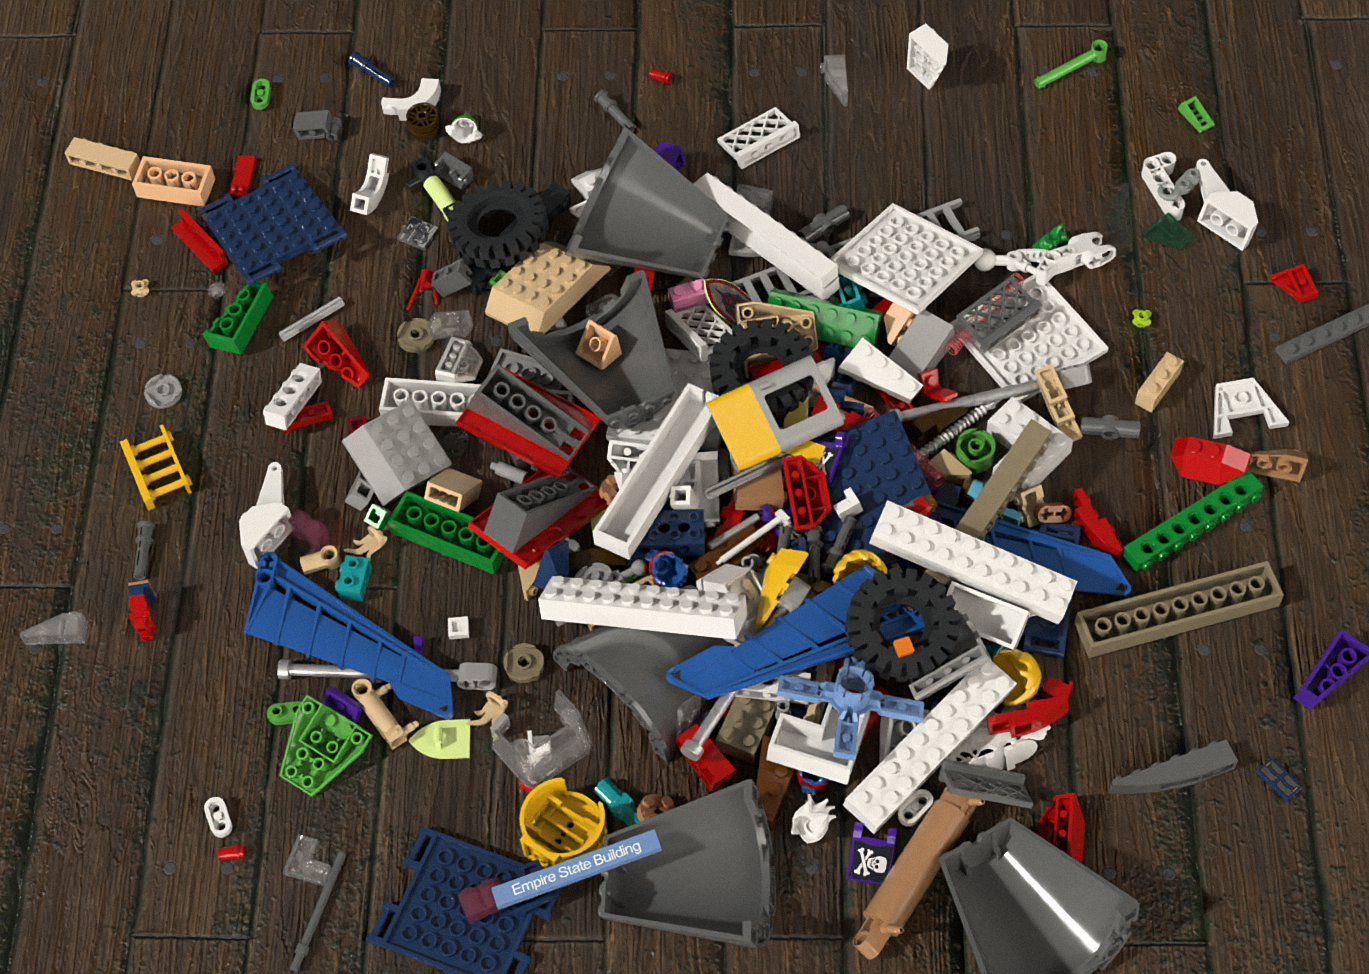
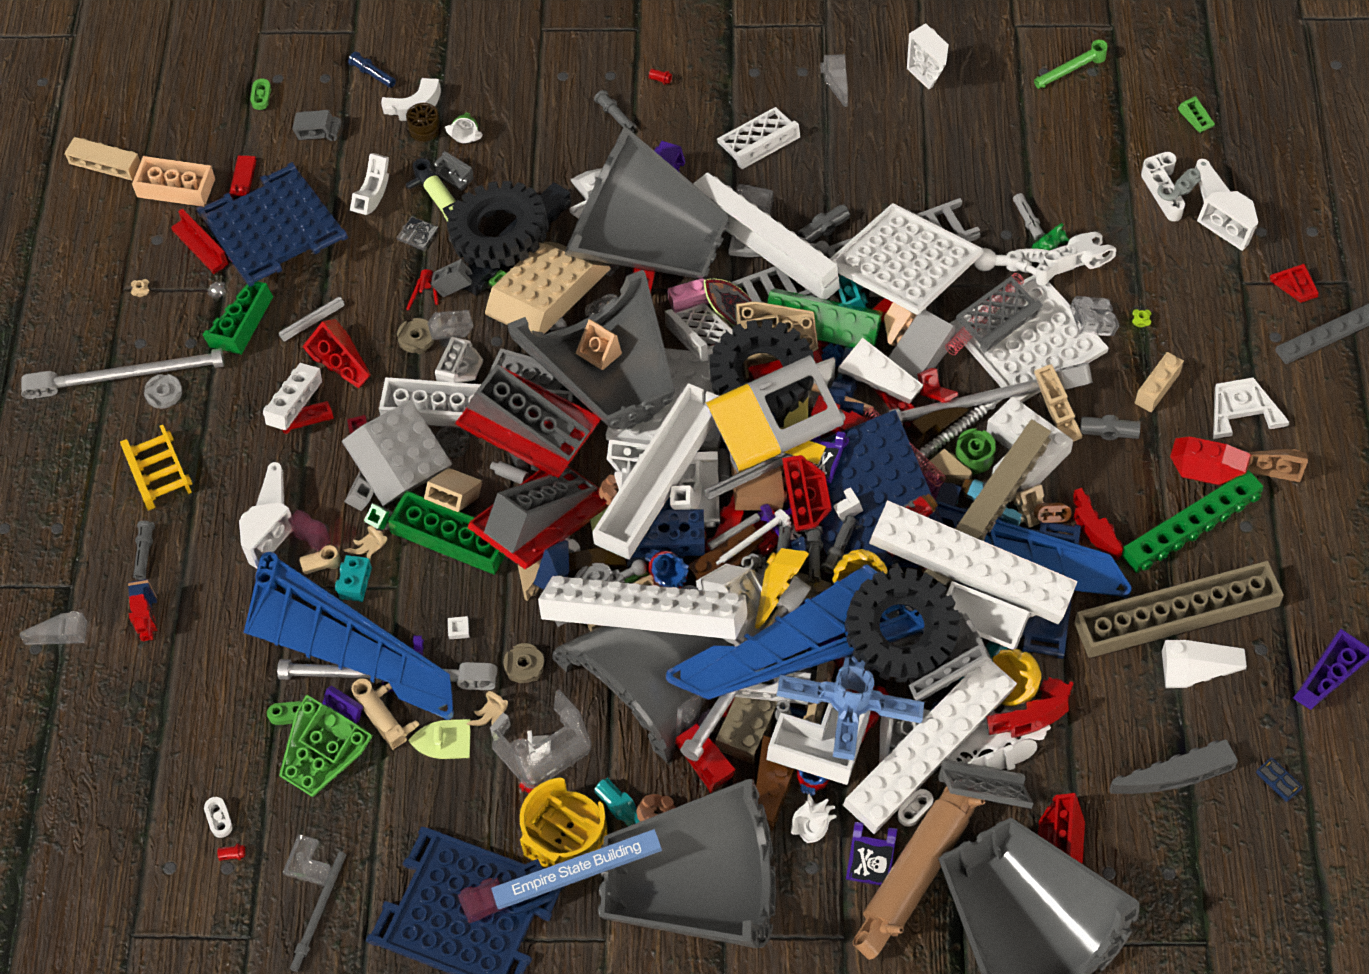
orange piece [893,636,914,658] -> none
clear green wing [1141,212,1193,250] -> none
none -> flat silver piece [21,348,225,399]
none -> light grey pin [1013,193,1045,241]
none -> clear piece [1070,296,1119,336]
none -> white wedge [1162,640,1247,688]

